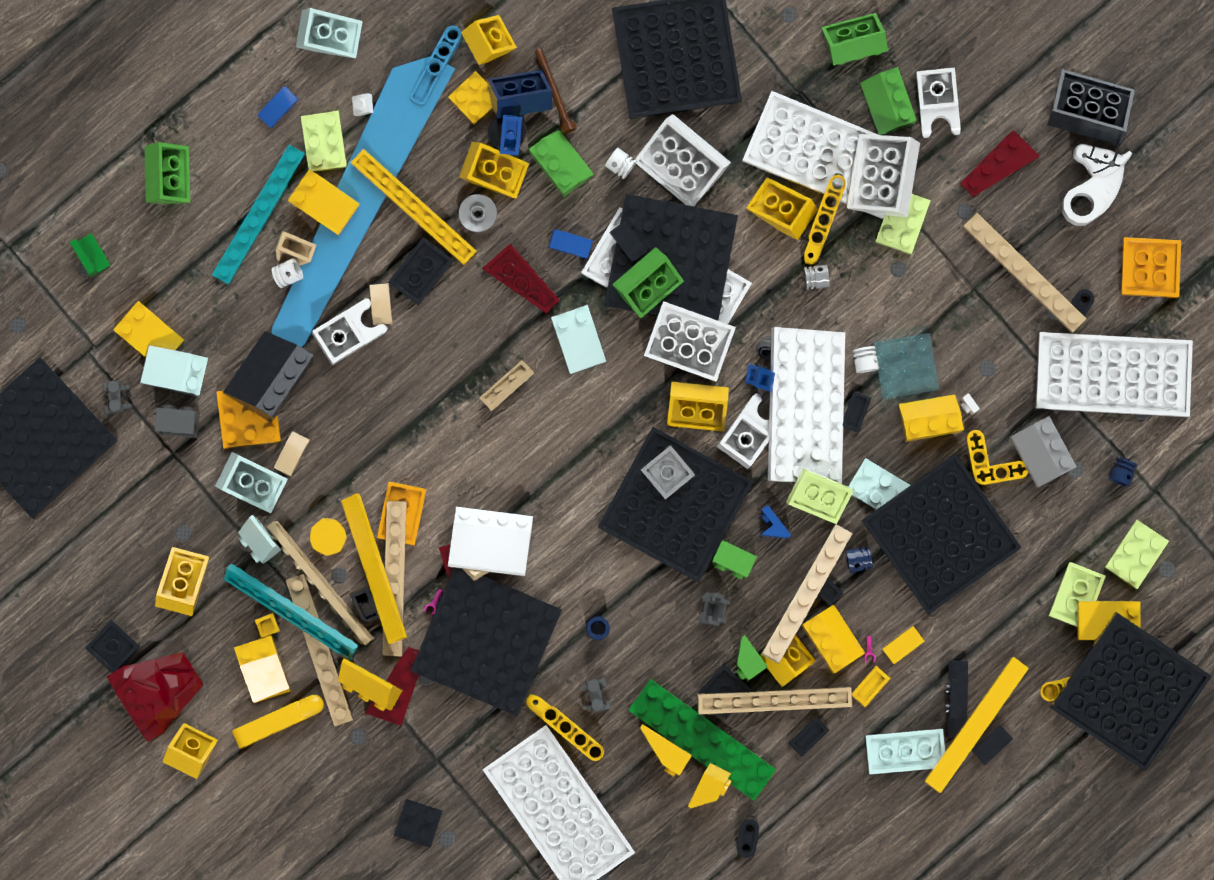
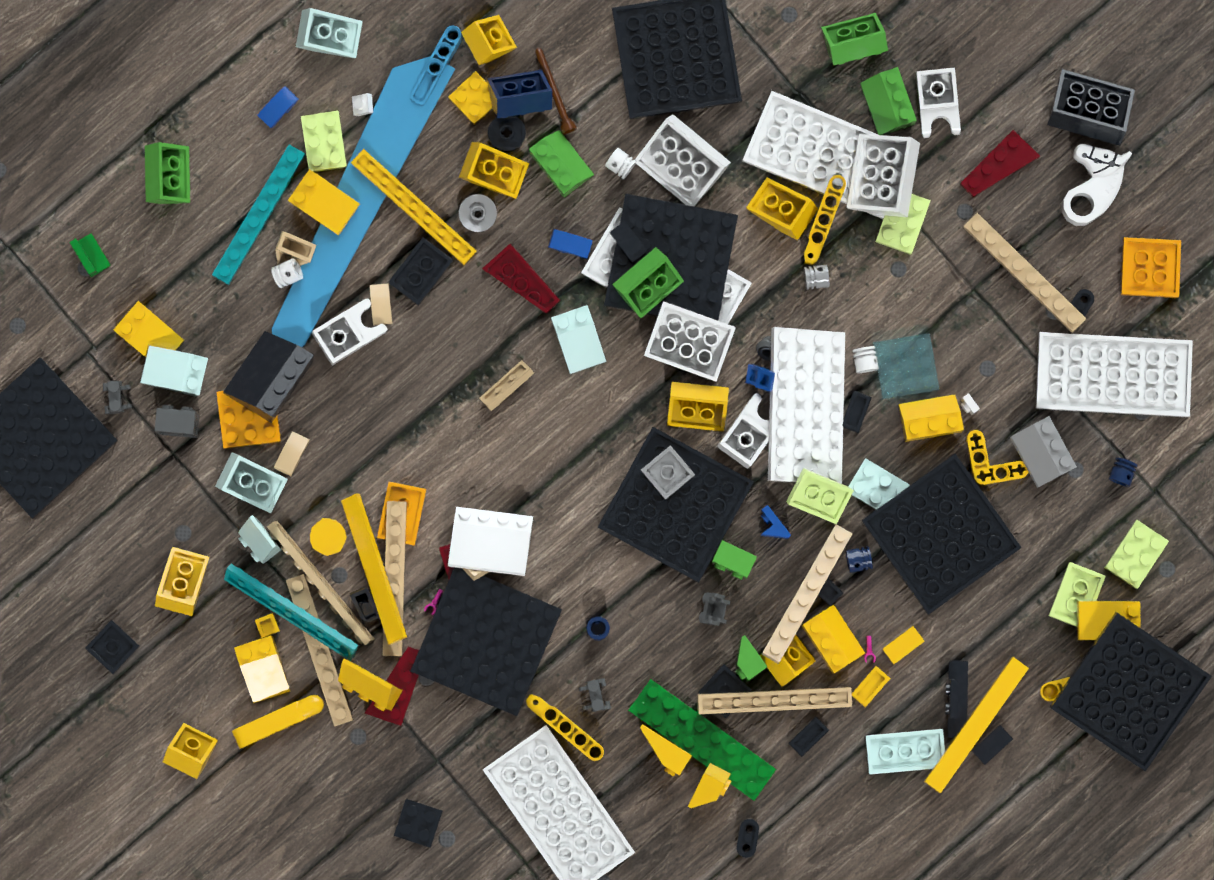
dark red wedge [107,652,204,742] -> none
blue slope [500,115,523,156] -> none

